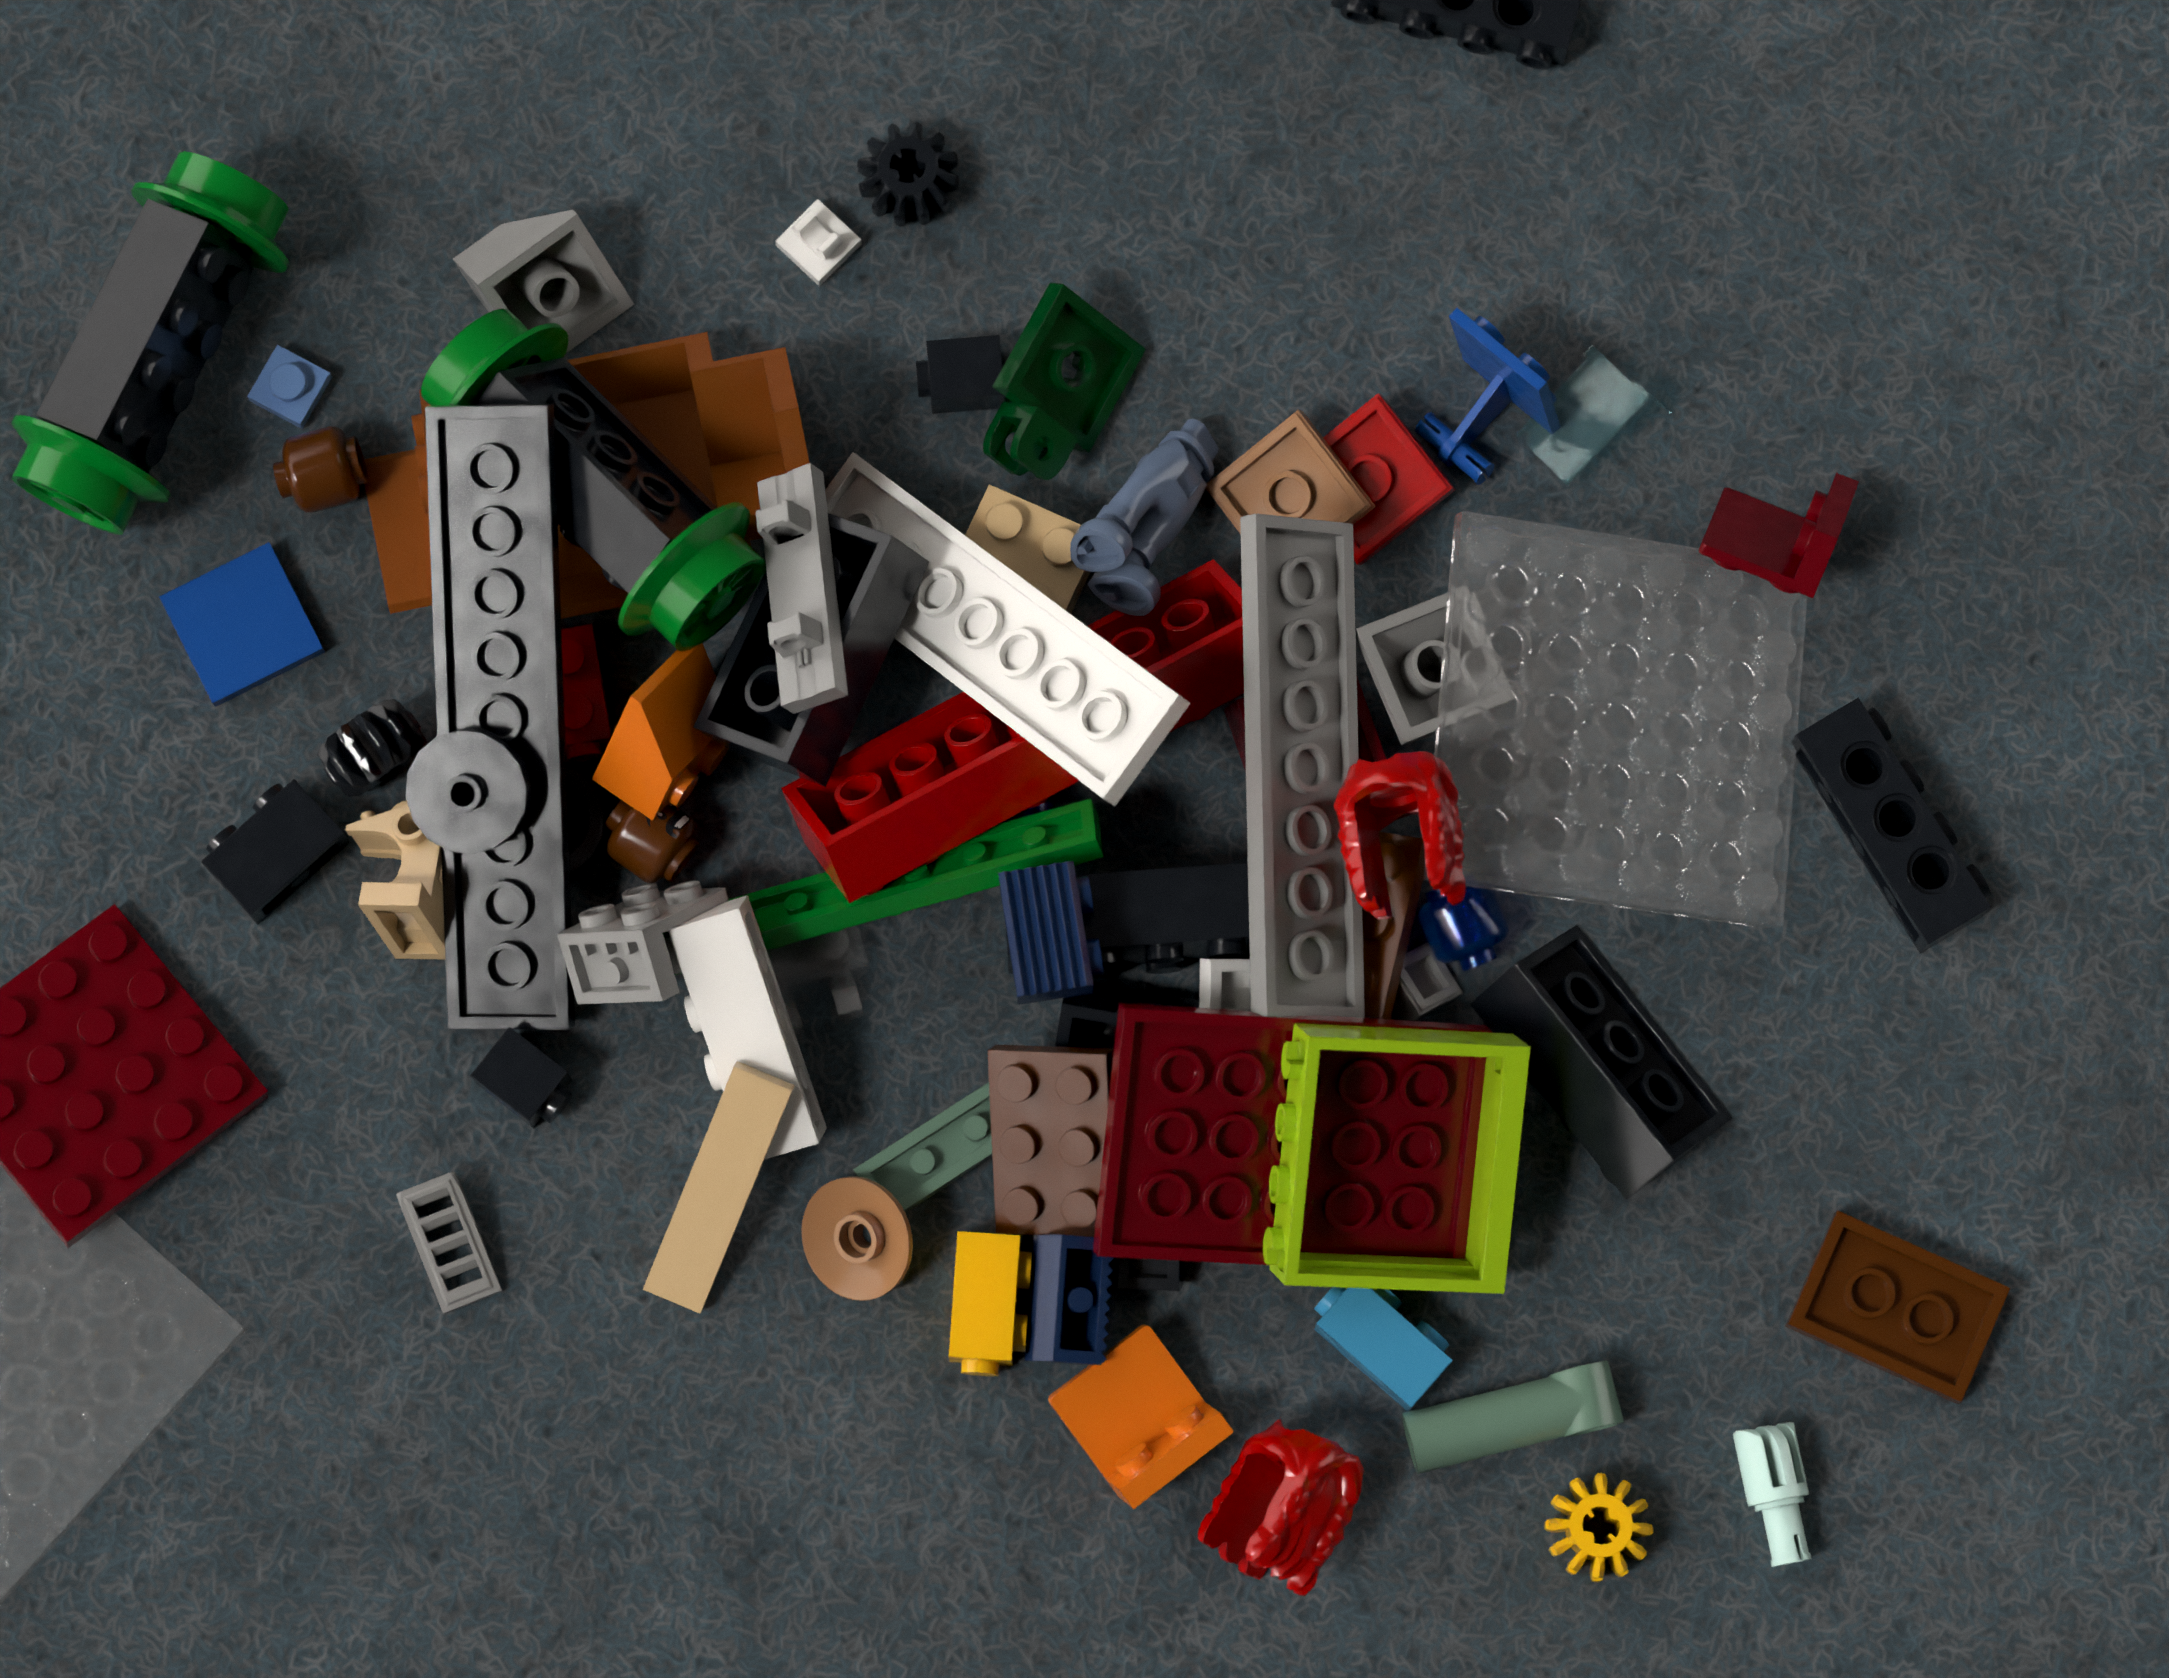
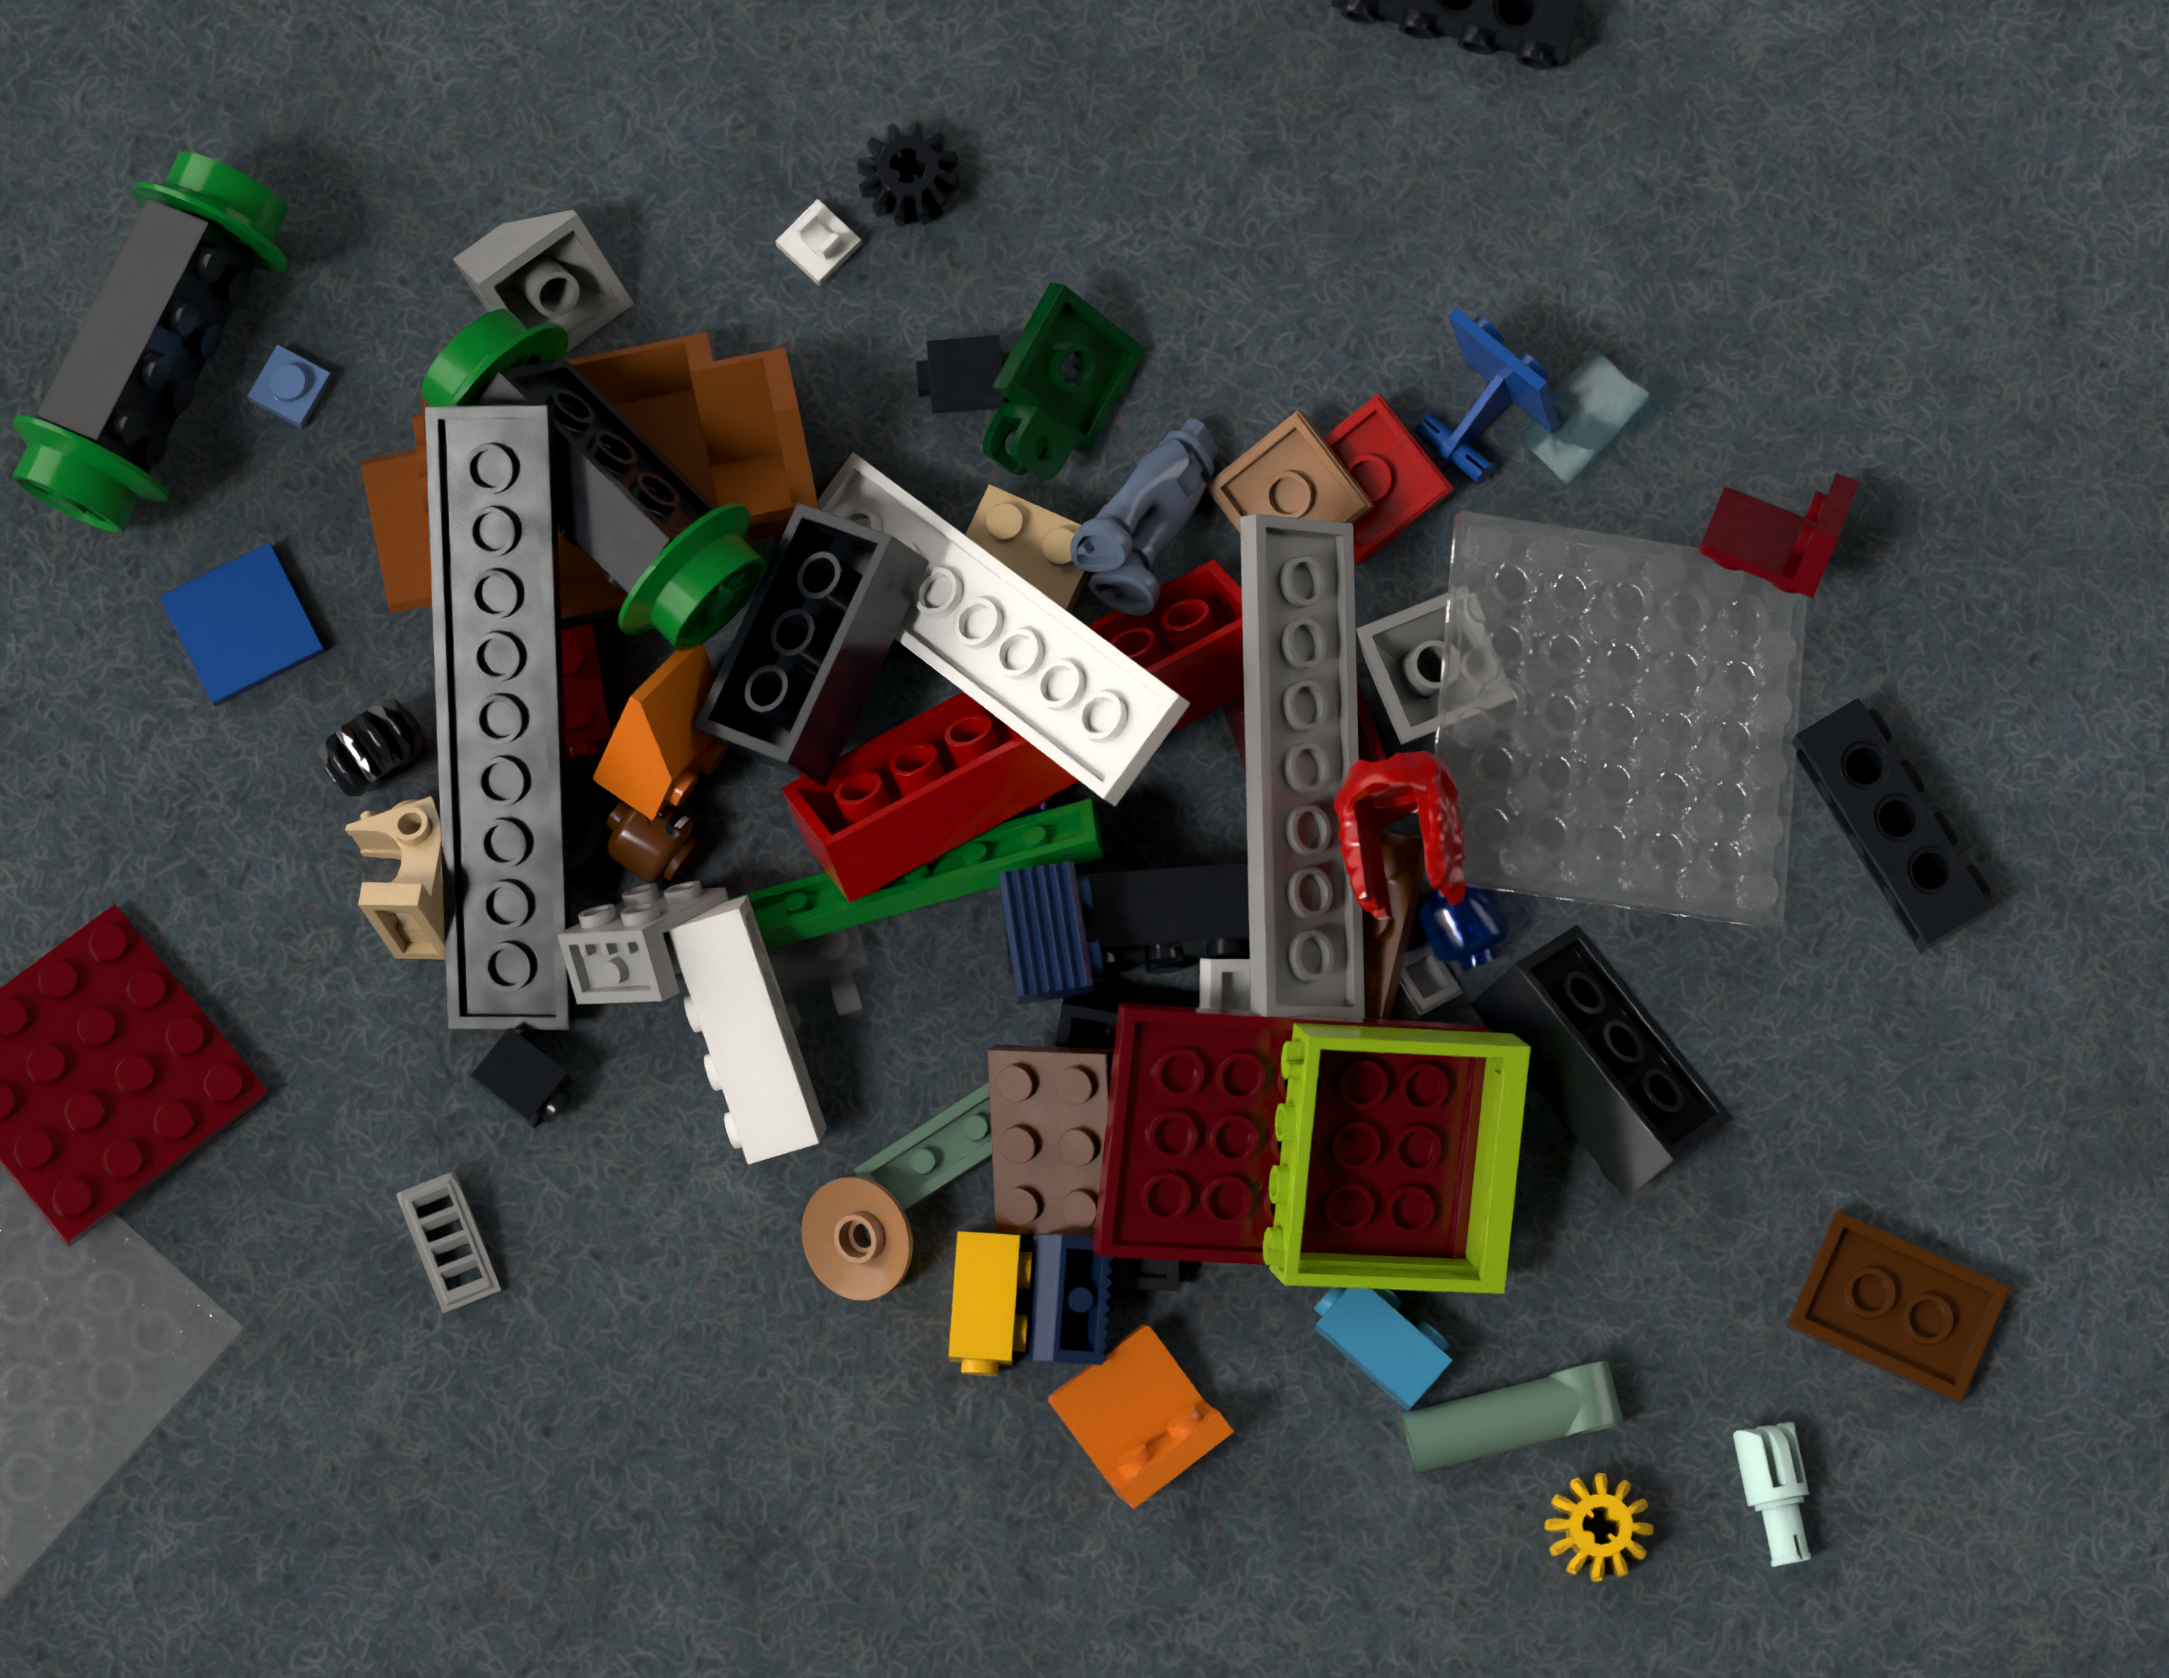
black brick [201,779,350,925] -> none
reddish brown head [273,426,368,513] -> none
plate [406,728,532,854] -> none
tan tile [643,1061,795,1313] -> none
light grey hinge [755,463,848,714] -> none
red piece [1198,1419,1364,1596] -> none

